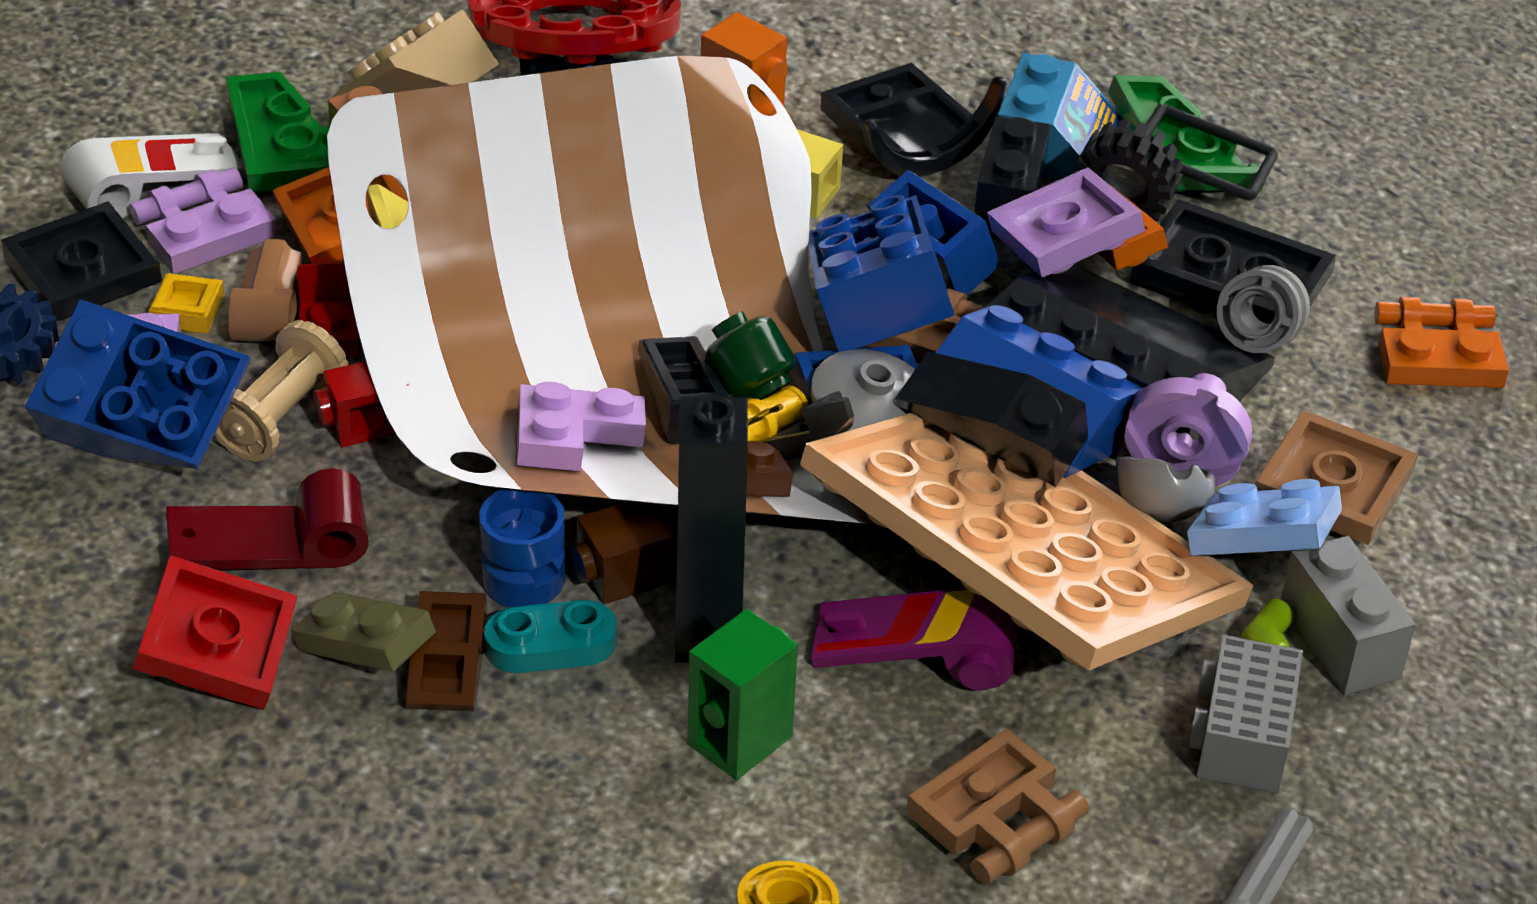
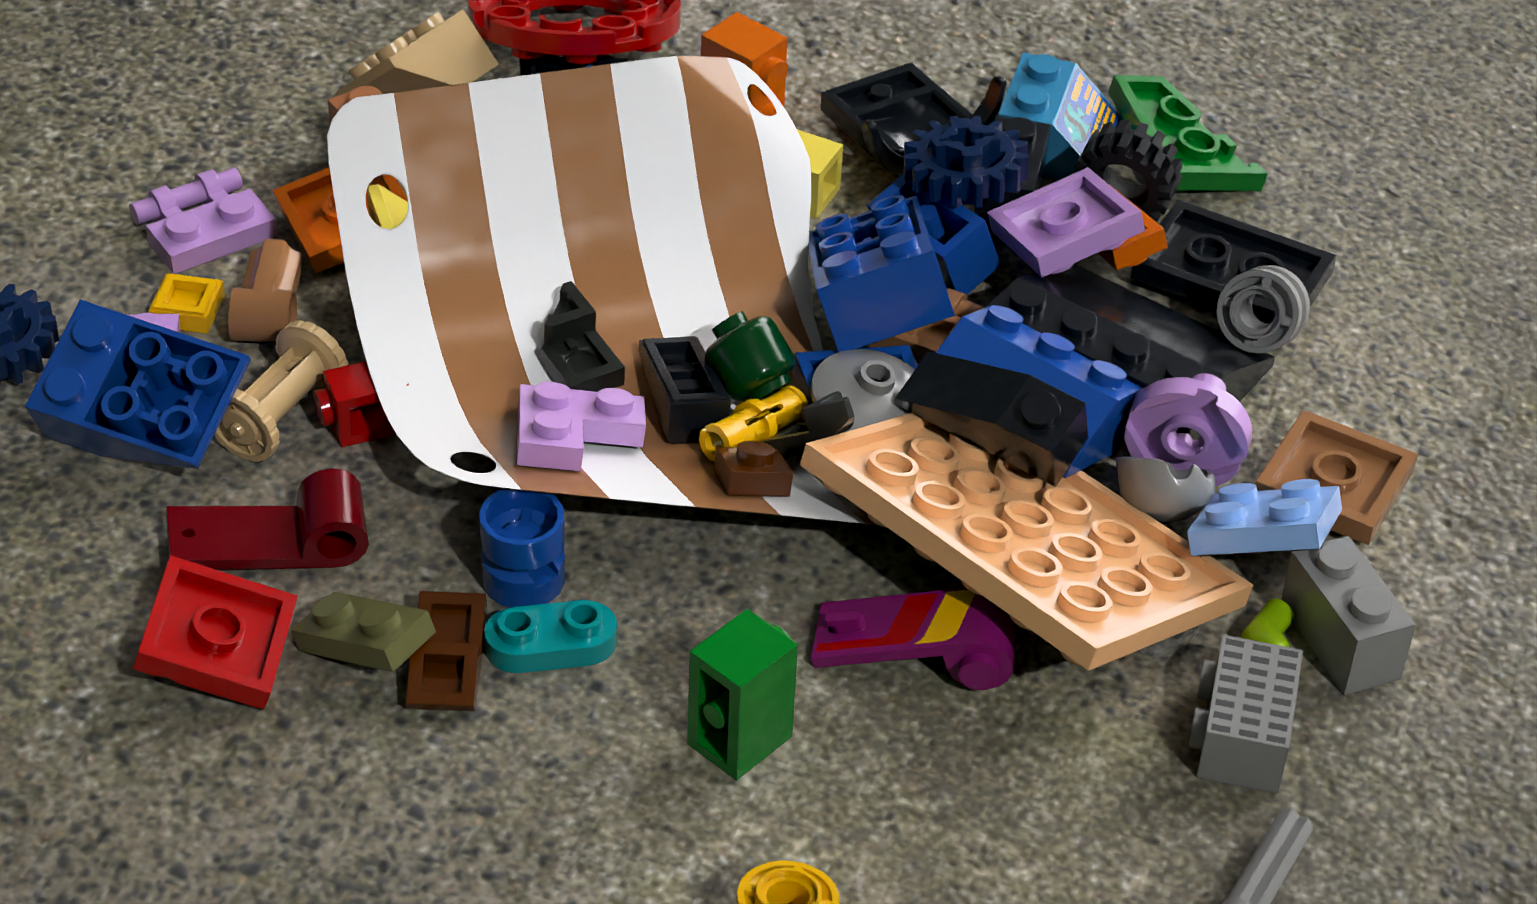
black plate [1,201,162,321] -> none
white door [60,133,245,218] -> none
green wing [226,72,329,192] -> none
red slope [297,264,360,358] -> none
reddish brown brick [571,501,675,605] -> none
black slope [675,396,748,662] -> none
medium nougat plate [906,728,1089,885] -> none
black piece [1146,104,1278,200] -> none
orange plate [1374,296,1509,388] -> none
none -> pearl dark grey slope [541,281,625,392]
none -> dark blue gear [904,116,1029,208]

